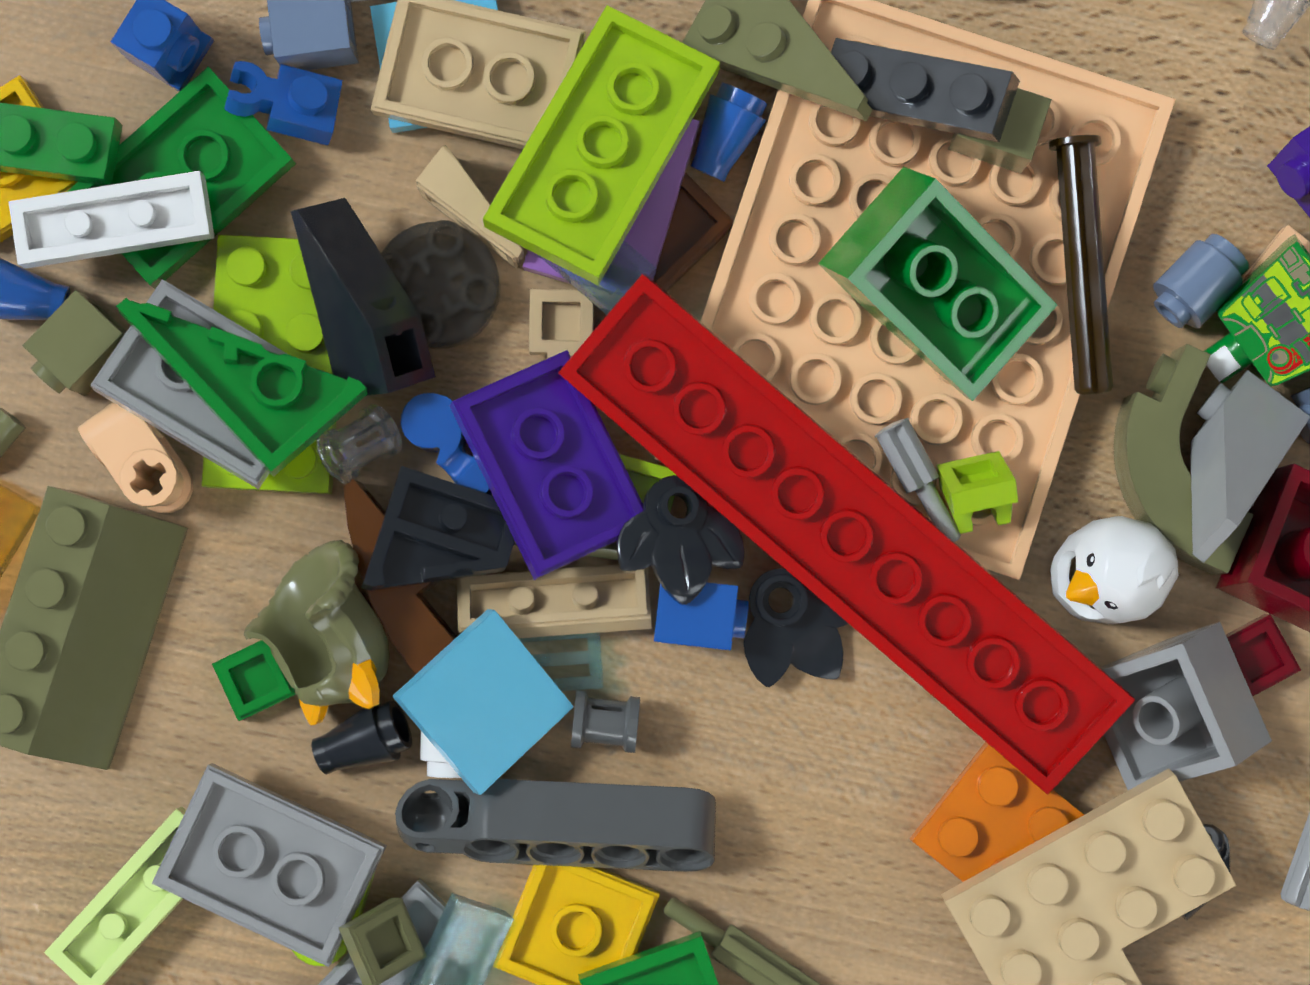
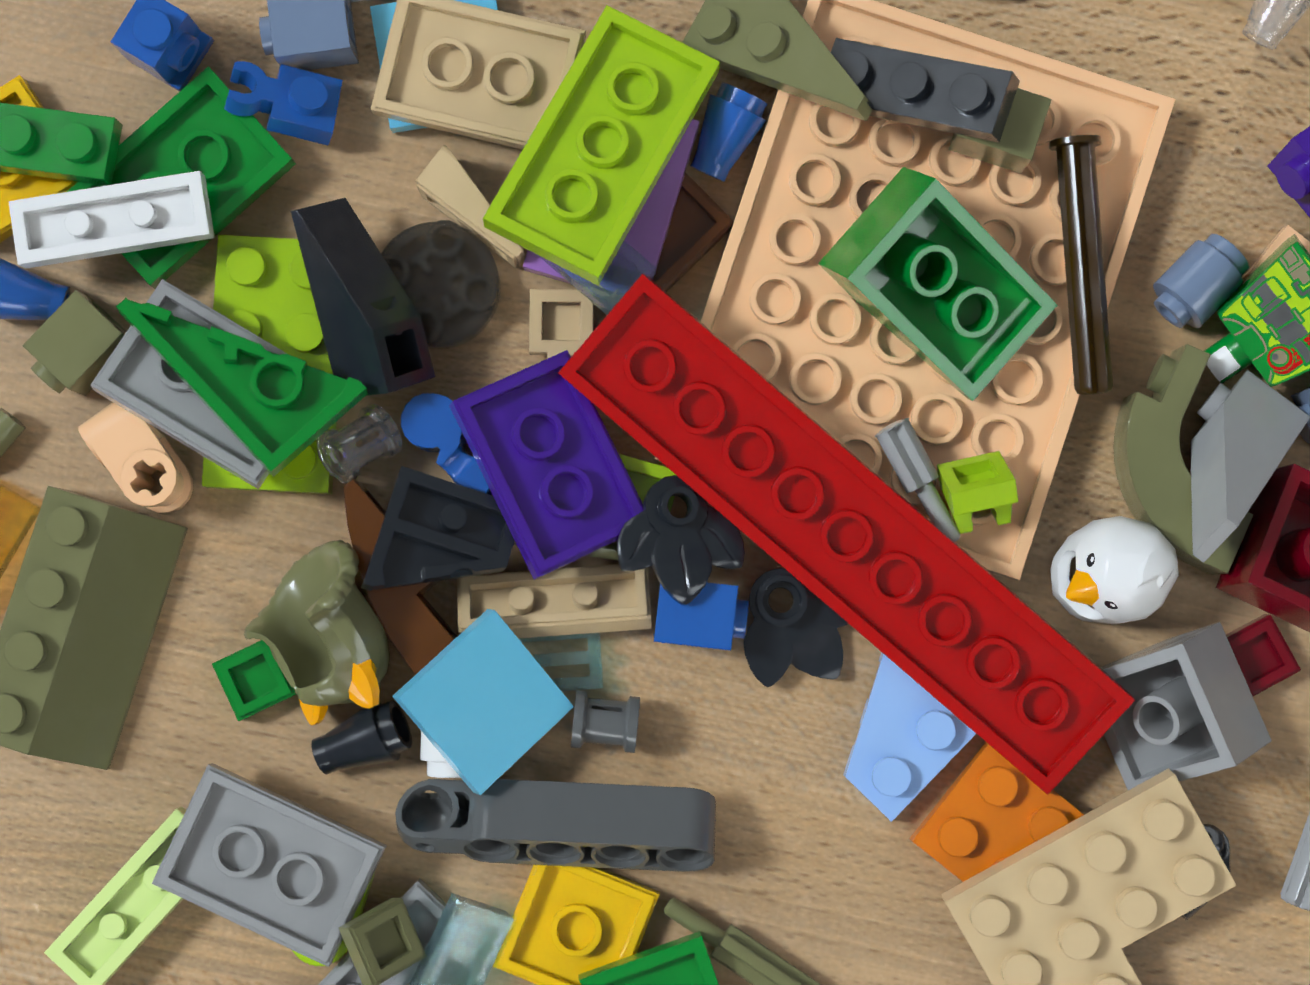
none -> light blue wing [843,652,976,822]

